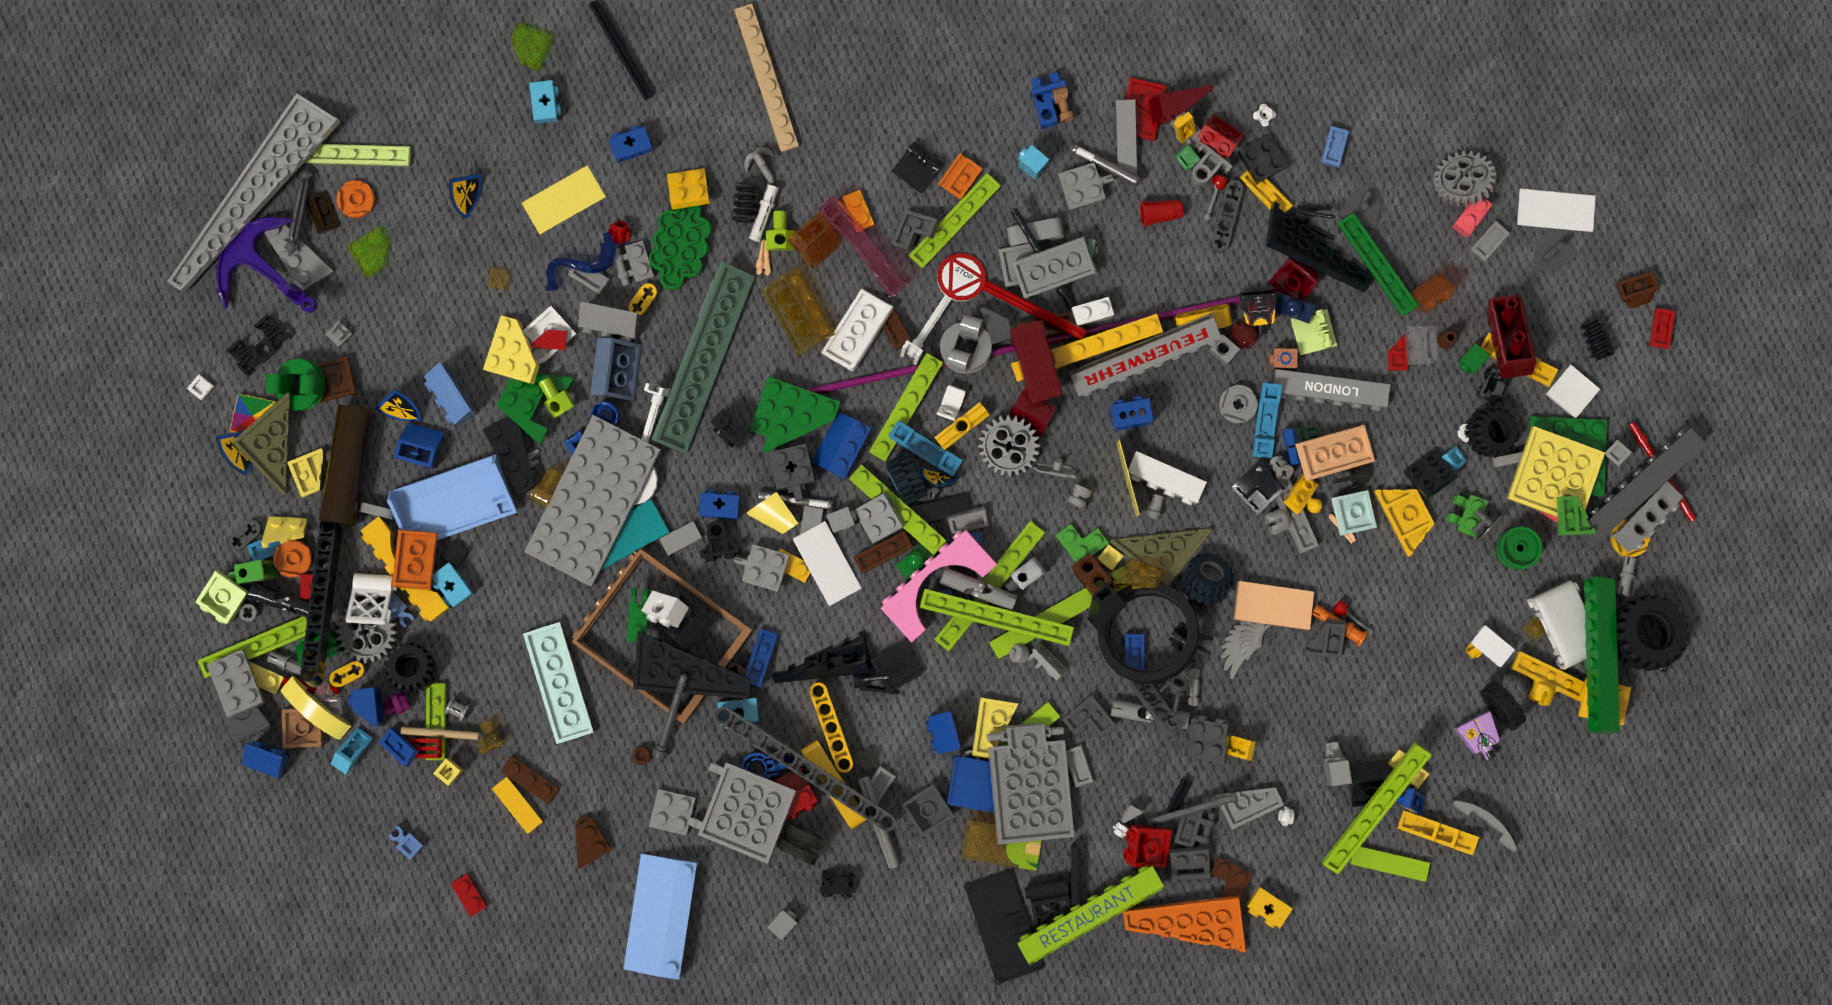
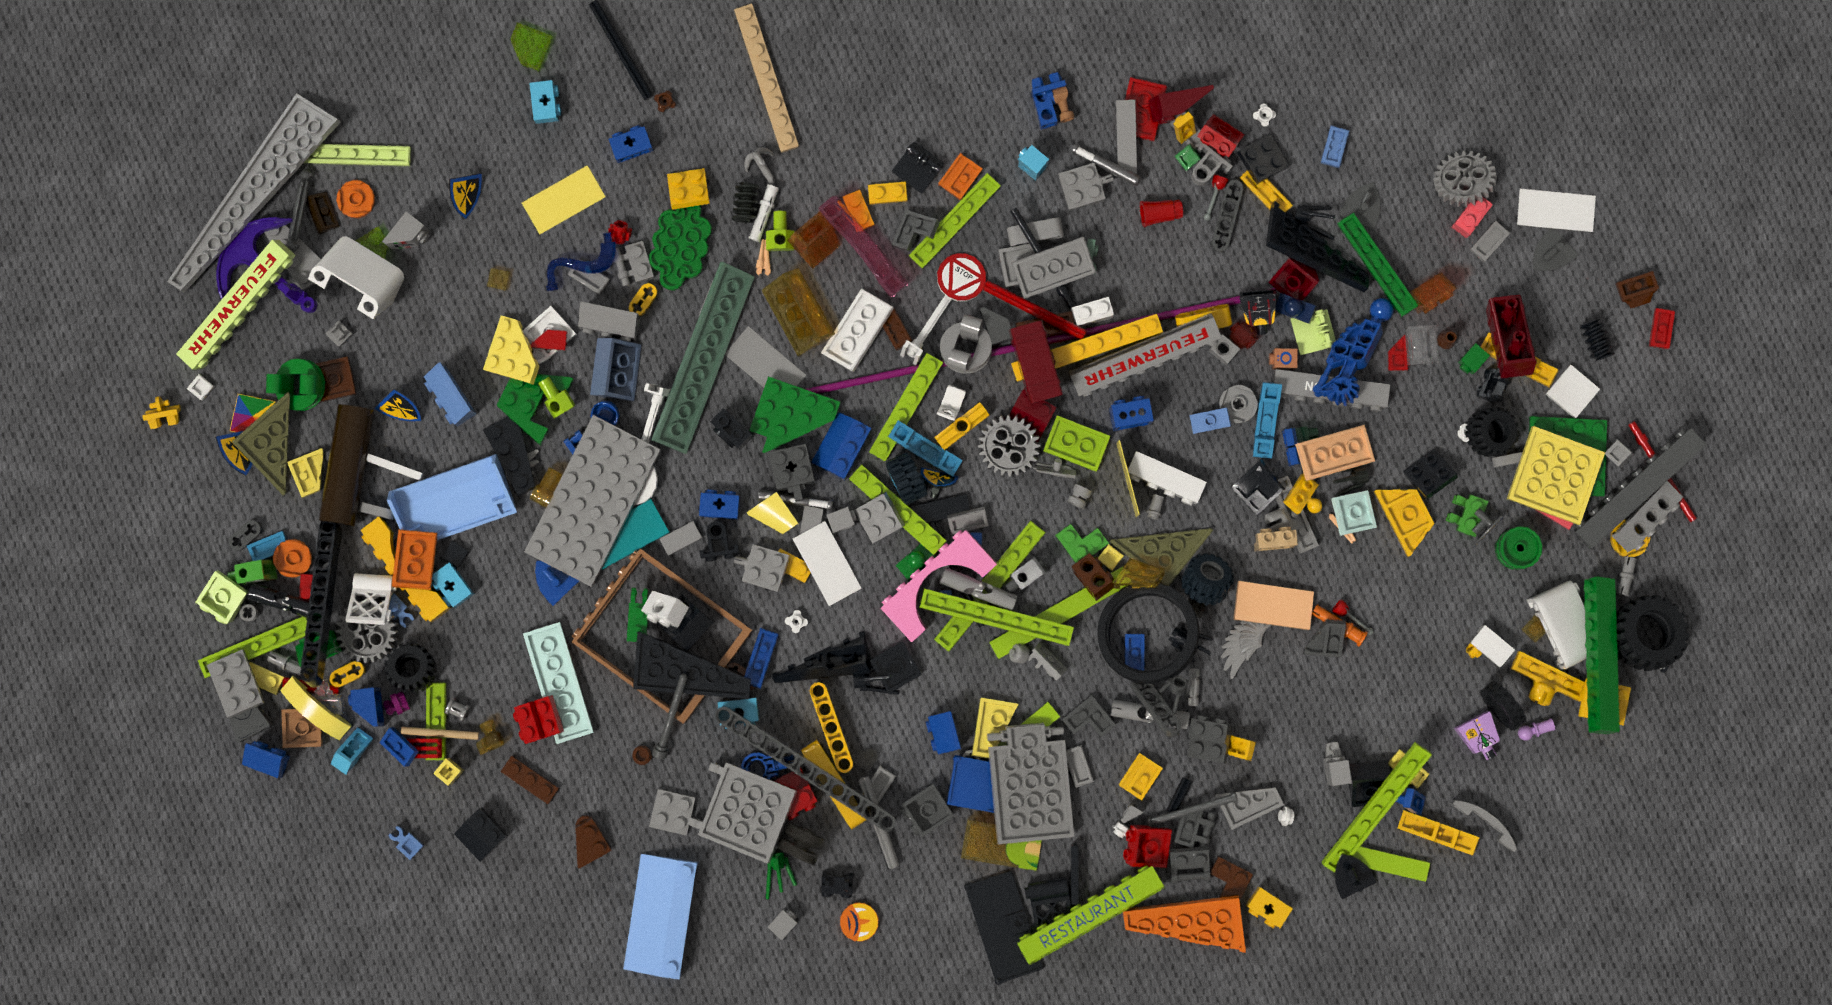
black piece [226,314,291,376] -> none
light yellow wing [261,516,308,548] -> none
blue slope [393,423,445,470] -> none
red plate [451,873,488,917] -> none
yellow tile [492,777,543,834] -> none
reddish brown plate [853,531,913,574] -> none
black slope [1088,583,1127,631] -> none
light grey bush [1269,455,1294,481] -> none
medium azure plate [1442,446,1467,471] -> none
bright green wing [1557,496,1596,536] -> none
none -> yellow hips [142,396,181,429]
none -> yellowish green brick [176,240,296,370]
none -> white windscreen [308,236,404,319]
none -> white tile [366,454,425,481]
none -> light grey slope [382,212,430,250]
none -> black slope [454,807,509,862]
none -> red plate [513,695,564,744]
none -> blue shield [535,561,579,606]
none -> reddish brown plate [654,91,676,112]
none -> light grey piece [725,326,806,388]
none -> green plant [766,853,797,900]
none -> white plate [785,610,808,633]
none -> tile [840,902,878,941]
none -> yellow plate [868,182,907,205]
none -> lime plate [1043,415,1110,472]
none -> yellow plate [1118,753,1163,801]
none -> medium blue plate [1189,407,1232,434]
none -> tan plate [1254,527,1298,551]
none -> blue arm [1313,298,1394,407]
none -> black shield [1335,854,1377,899]
none -> lavender pin [1518,718,1555,741]

